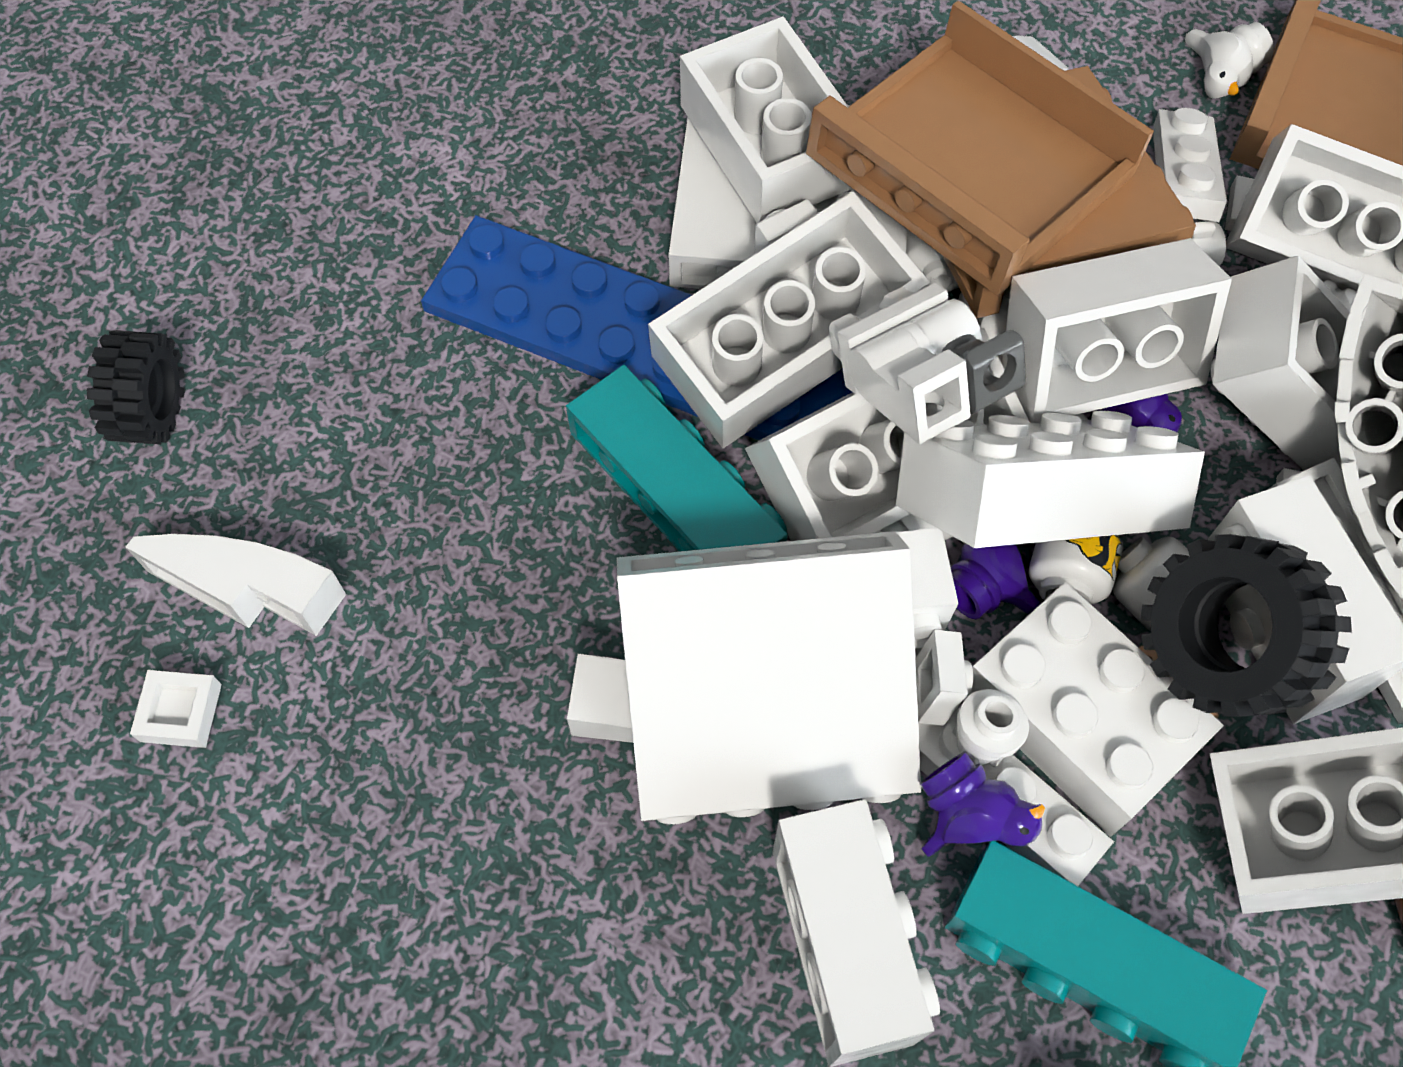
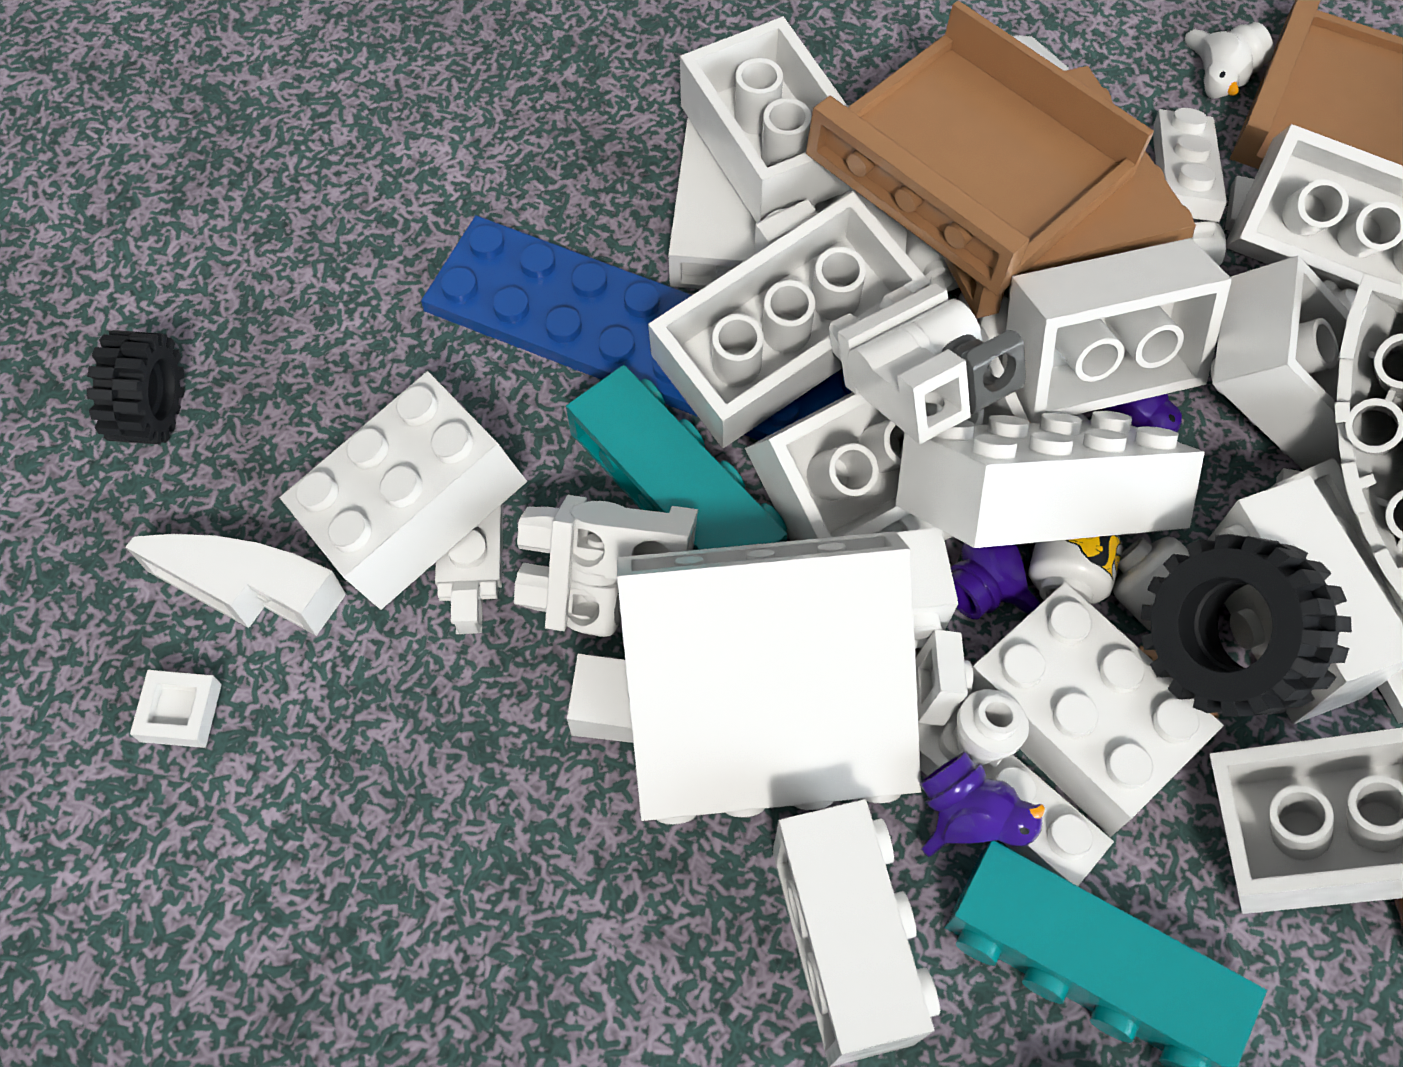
none -> white brick [279,371,527,610]
none -> white hinge [435,503,503,634]
none -> white hips [514,495,698,637]

